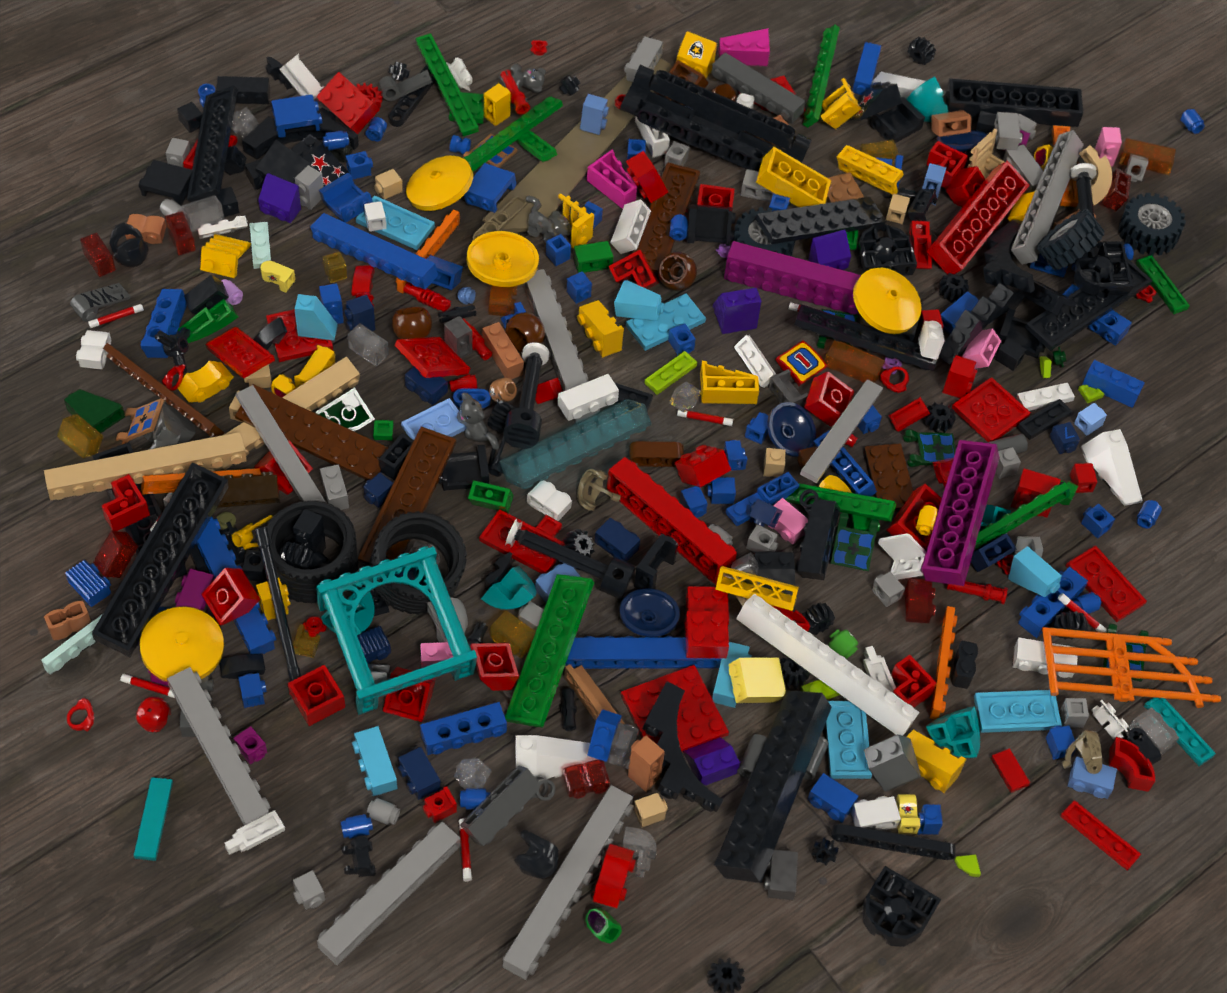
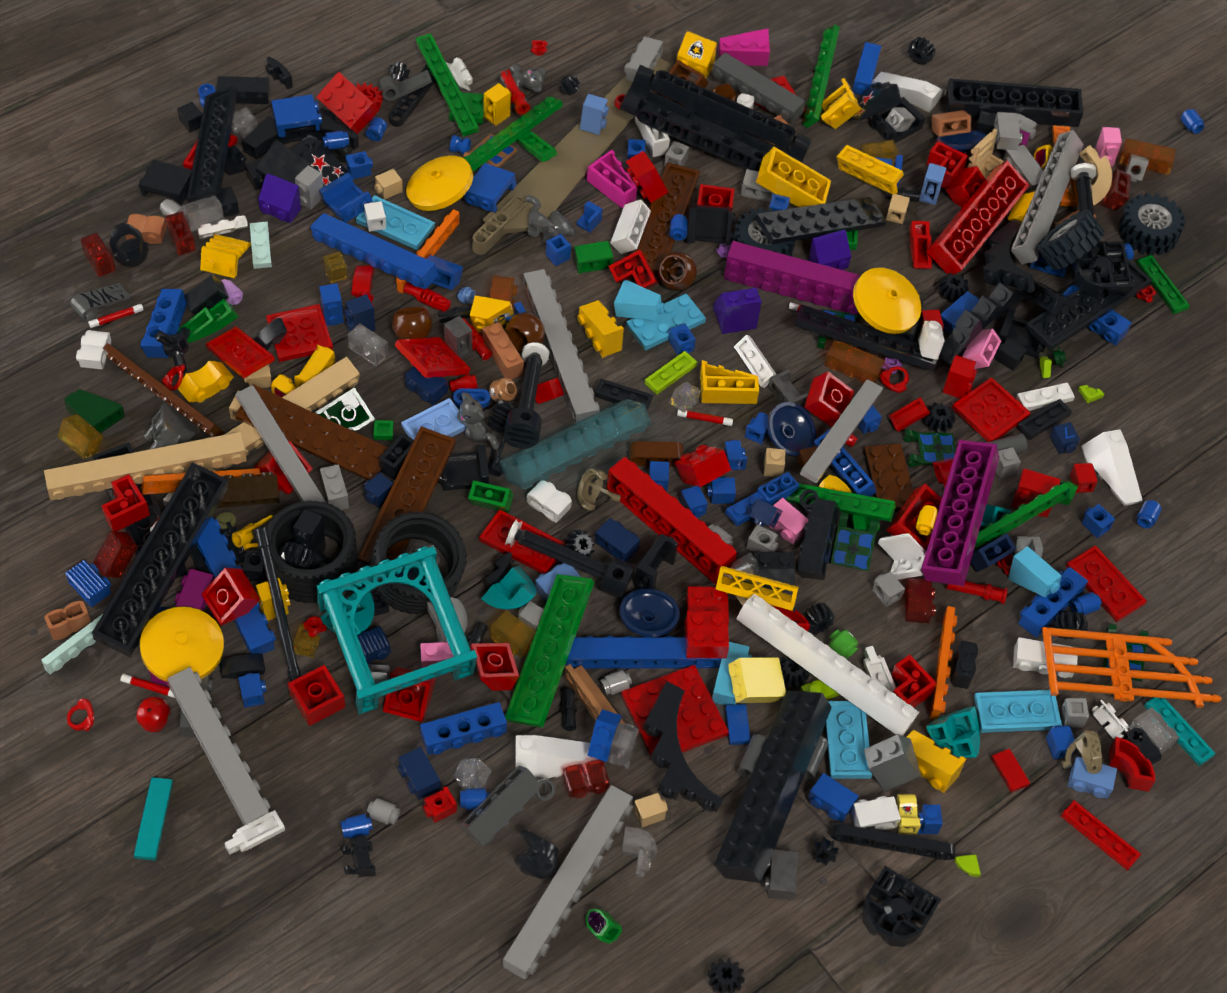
medium nougat flag [116,398,164,444] -> none
light grey brick [166,138,191,167] -> none
magenta brick [233,726,267,765] -> none
light yellow leg [261,261,295,293] -> none
white window [280,54,323,99] -> none
light grey brick [293,870,325,910] -> none
medium azure slope [295,294,338,340] -> none
light grey brick [317,822,461,965] -> none
medium azure brick [352,726,398,796] -> none
red bar [459,819,472,881] -> none
yellow dish [467,231,539,287] -> none
red tile [536,514,562,537] -> none
yellow plate [558,193,594,249] -> none
white brick [558,374,619,421] -> none
blue brick [566,271,592,304] -> none
red brick [593,844,636,908] -> none
nougat brick [628,736,665,792] -> none
dark purple slope [683,737,740,786] -> none
slope [775,340,828,386] -> none
medium nougat plate [826,172,864,203] -> none
black connector [857,224,917,276] -> none
teal brick [907,77,948,122] -> none
black hinge [908,189,937,222] -> none
red bar [1058,593,1107,633] -> none
light blue brick [1074,403,1107,436] -> none
blue brick [1082,360,1145,408] -> none
none -> yellow slope [470,295,514,332]
none -> light grey brick [600,670,632,696]
none -> blue brick [649,461,669,492]
none -> blue tile [725,704,750,745]
none -> light grey brick [885,108,915,132]

